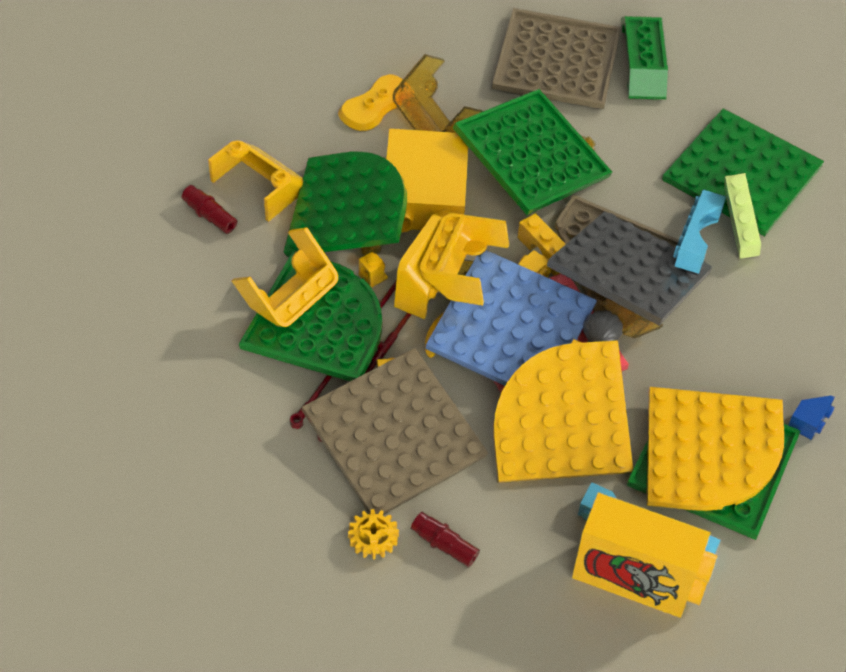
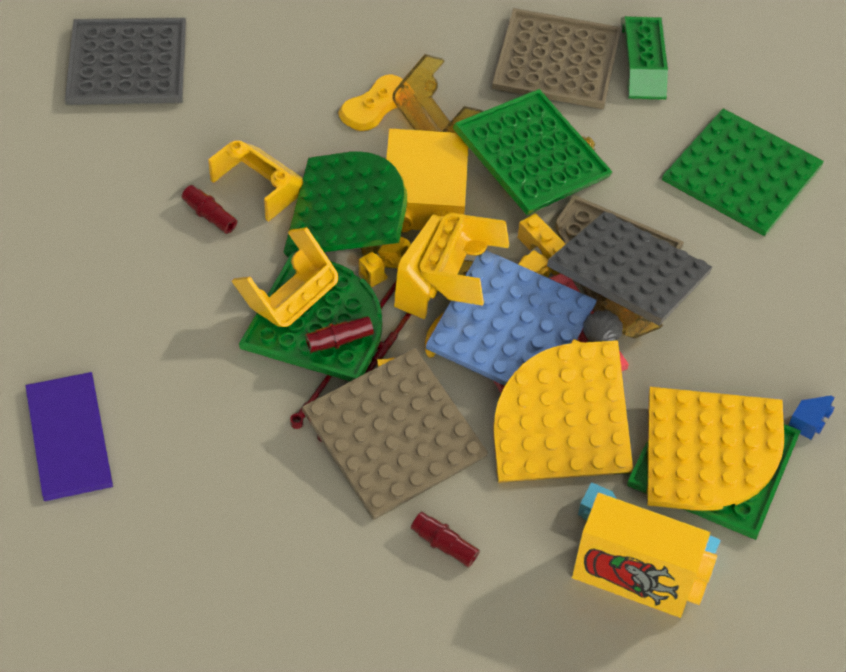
yellow gear [348,509,399,559] -> none
medium azure arch [673,190,726,274] -> none
yellowish green brick [724,173,761,259] -> none
none -> dark purple tile [25,372,113,502]
none -> dark grey plate [65,17,187,105]
none -> dark red piece [305,316,374,353]
none -> yellow brick [377,237,411,268]

